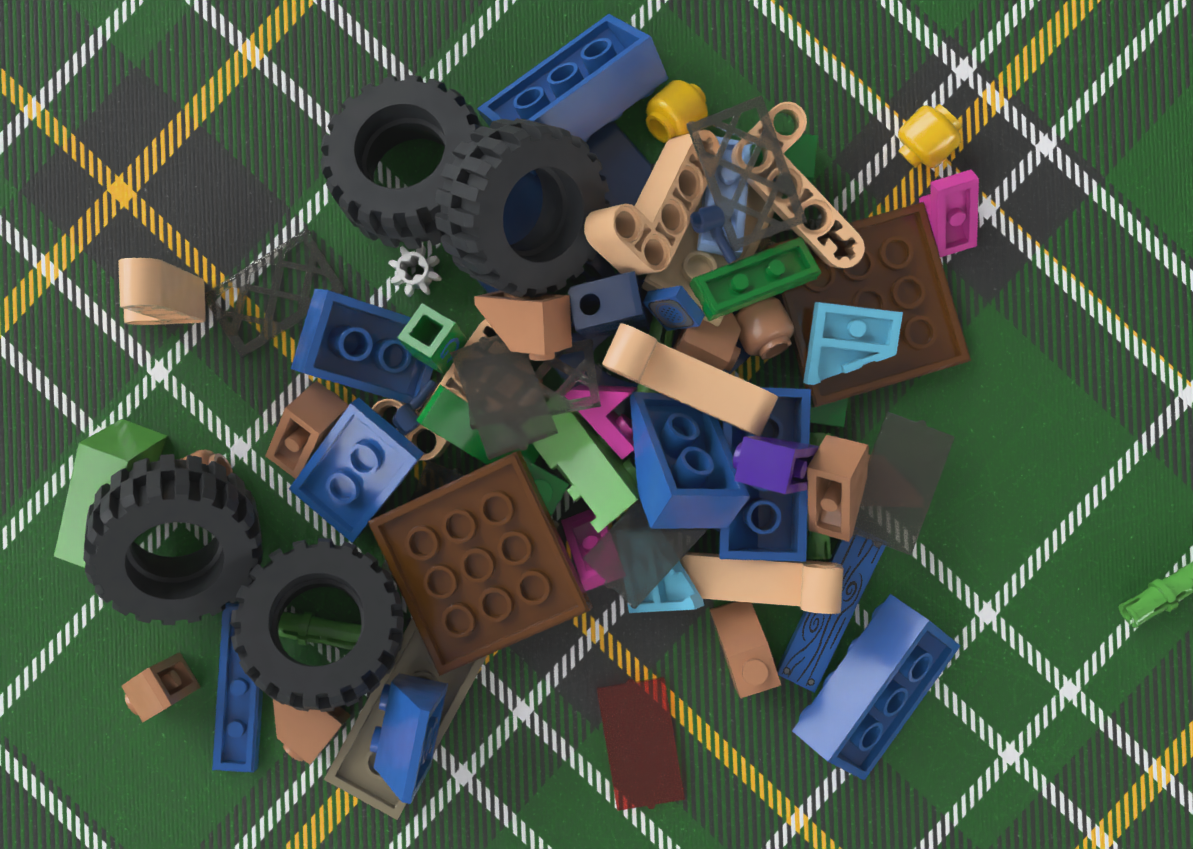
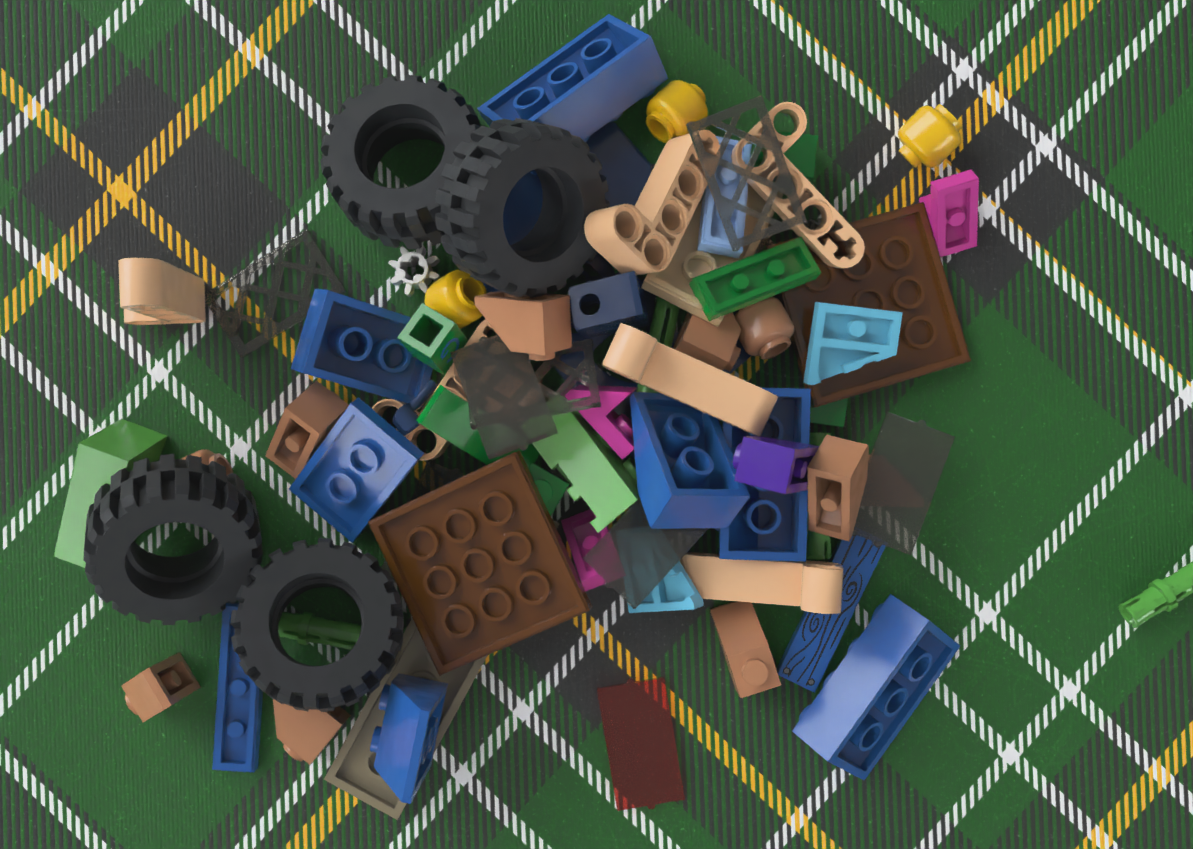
blue tile [643,285,705,331] -> none
dark blue hand [690,205,737,264] -> none
none -> yellow head [424,270,487,329]

